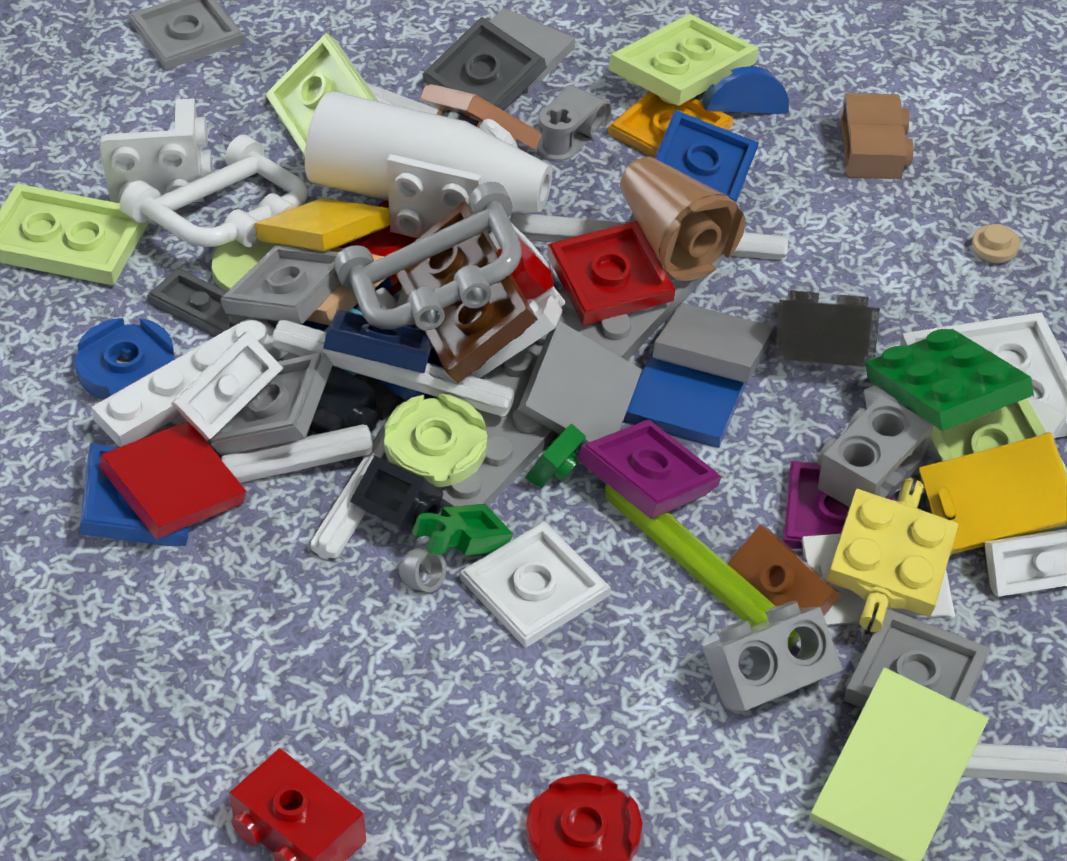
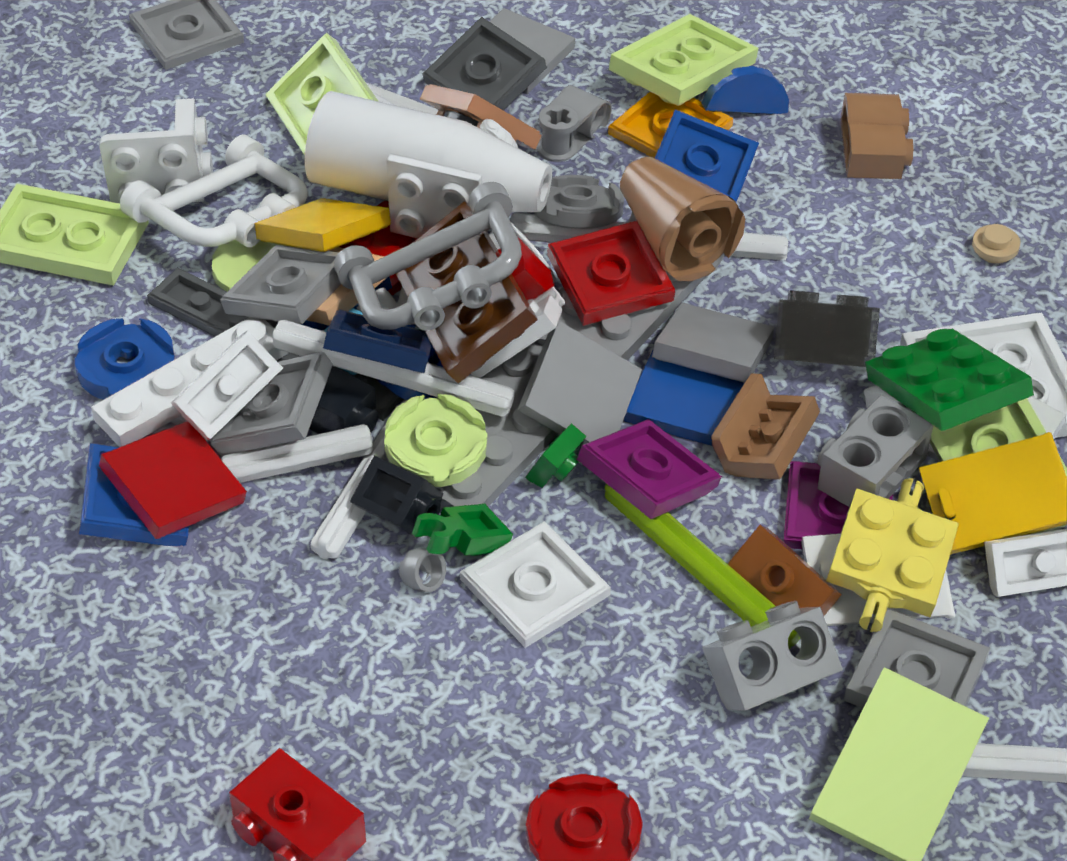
none -> light grey tile [534,175,624,228]
none -> medium nougat bracket [711,373,820,479]

